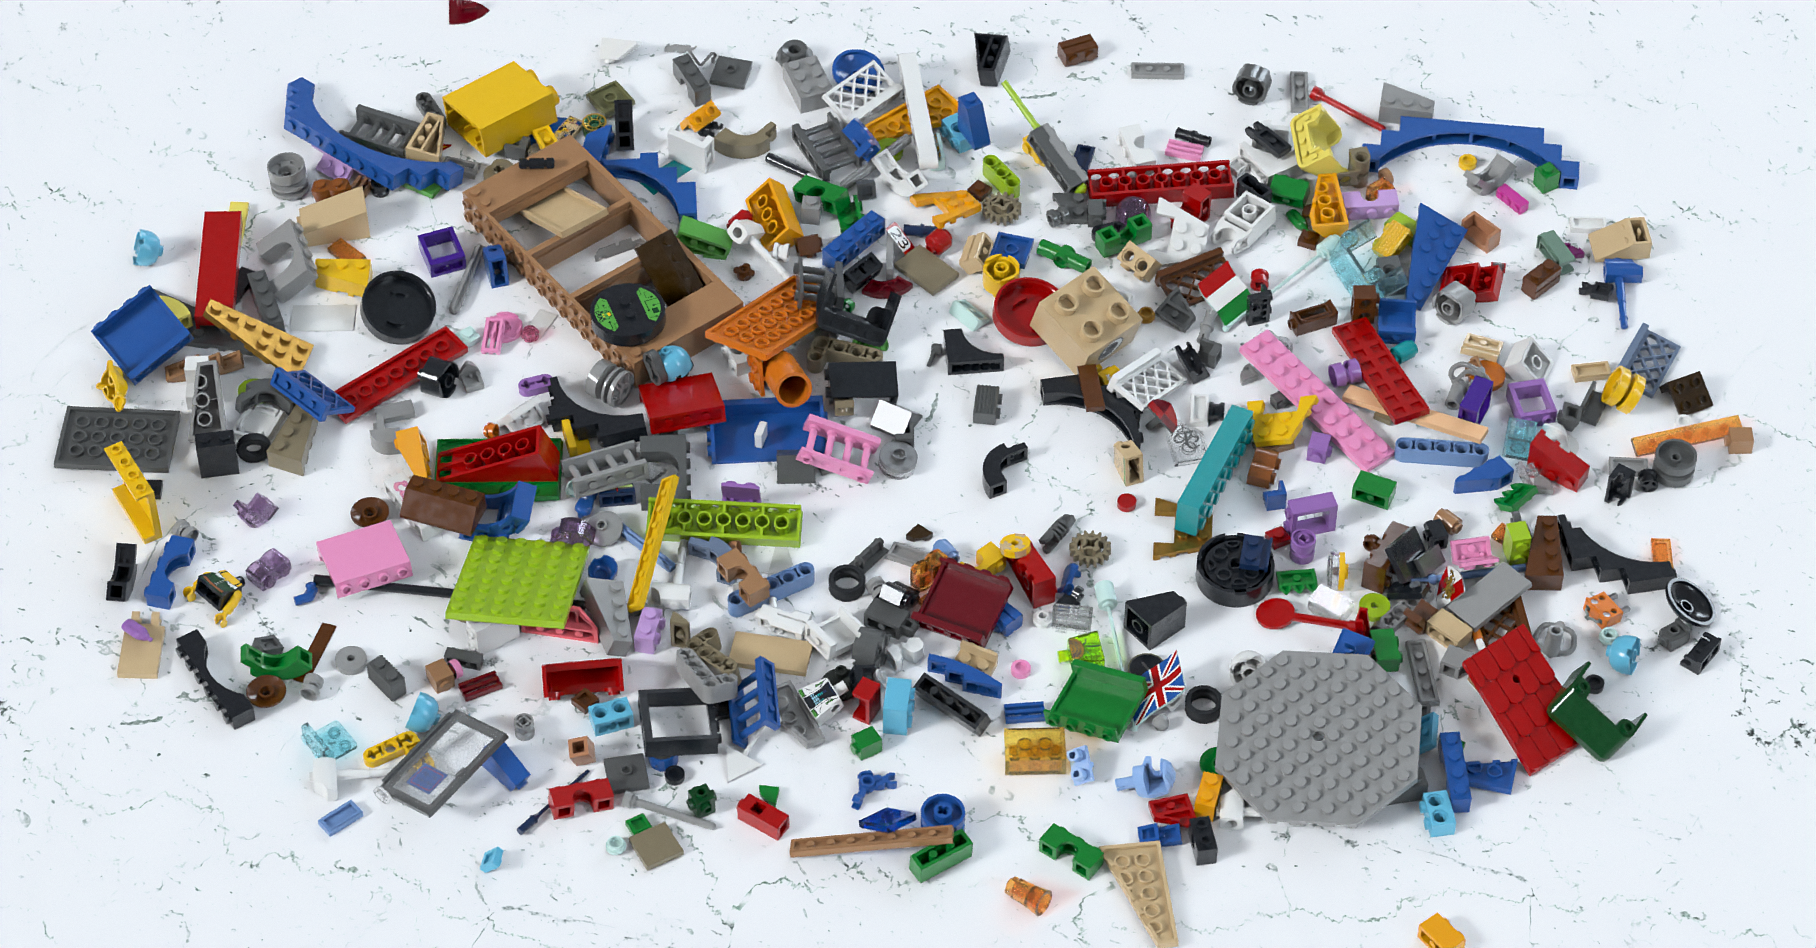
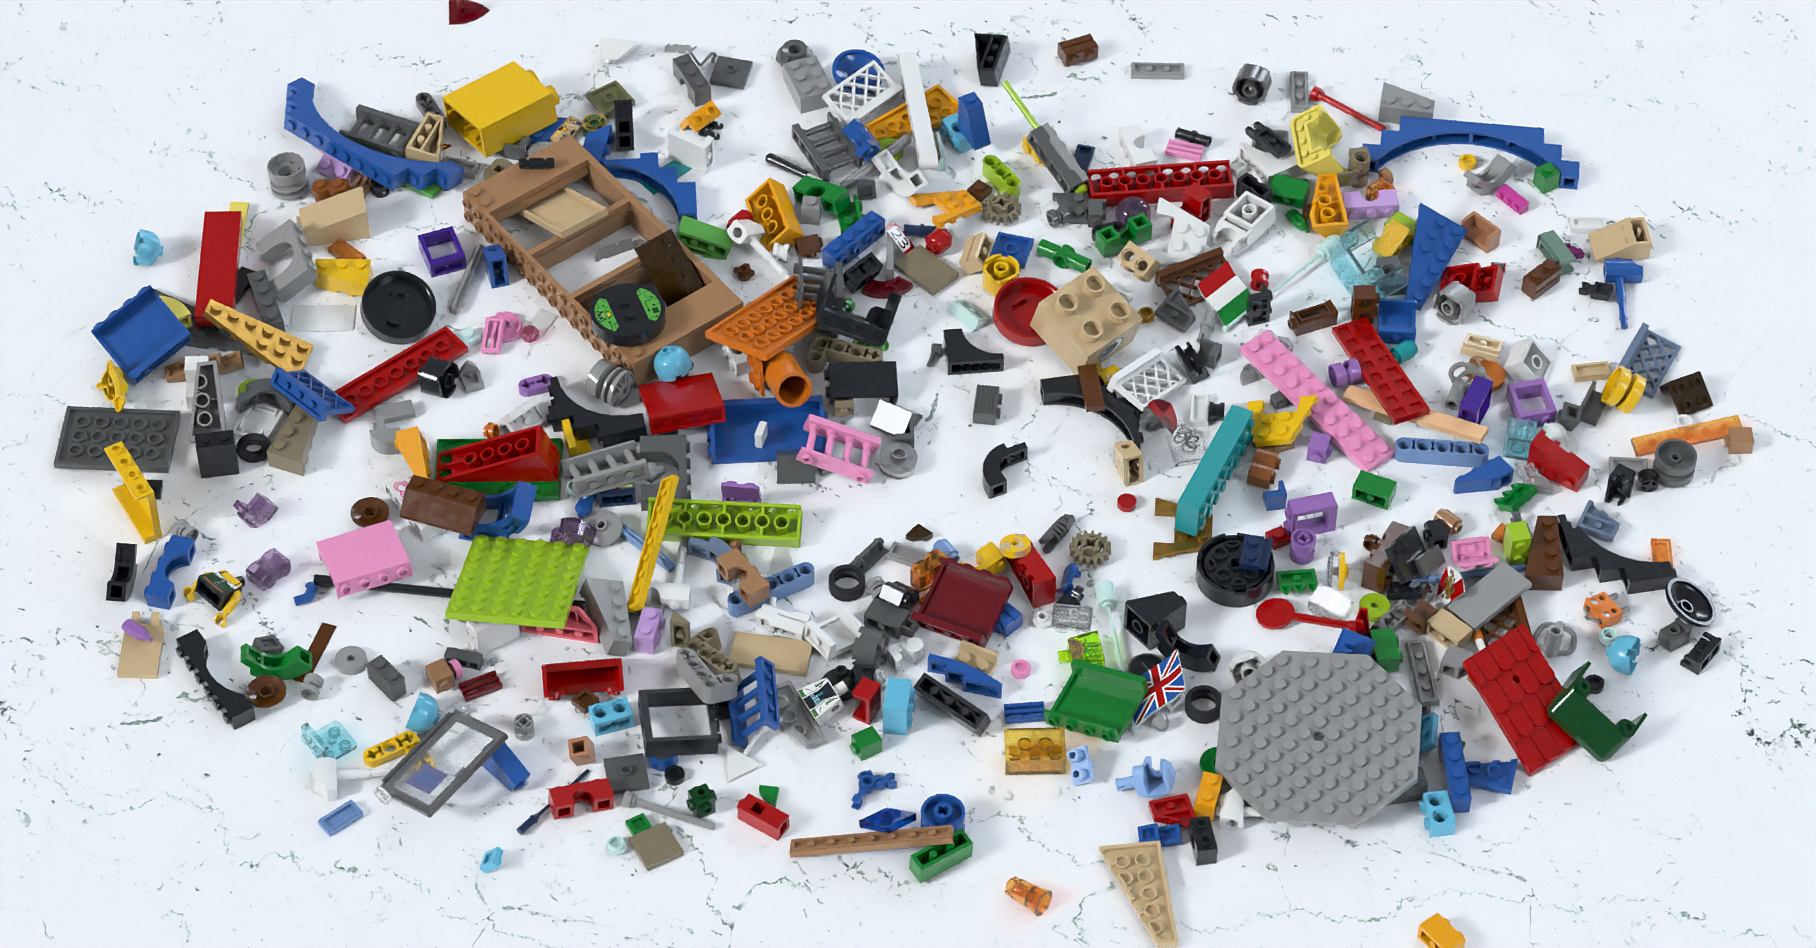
yellow plate [532,125,558,150] -> none
blue hair [588,555,618,580] -> none
dark grey beam [643,349,668,386] -> none
dark tan arch [714,121,777,159] -> none
green arch [1039,823,1104,881] -> none
reddish brown plate [1297,229,1320,251] -> none
none -> black arch [1155,619,1221,672]
none -> sand blue wing [1576,499,1620,543]

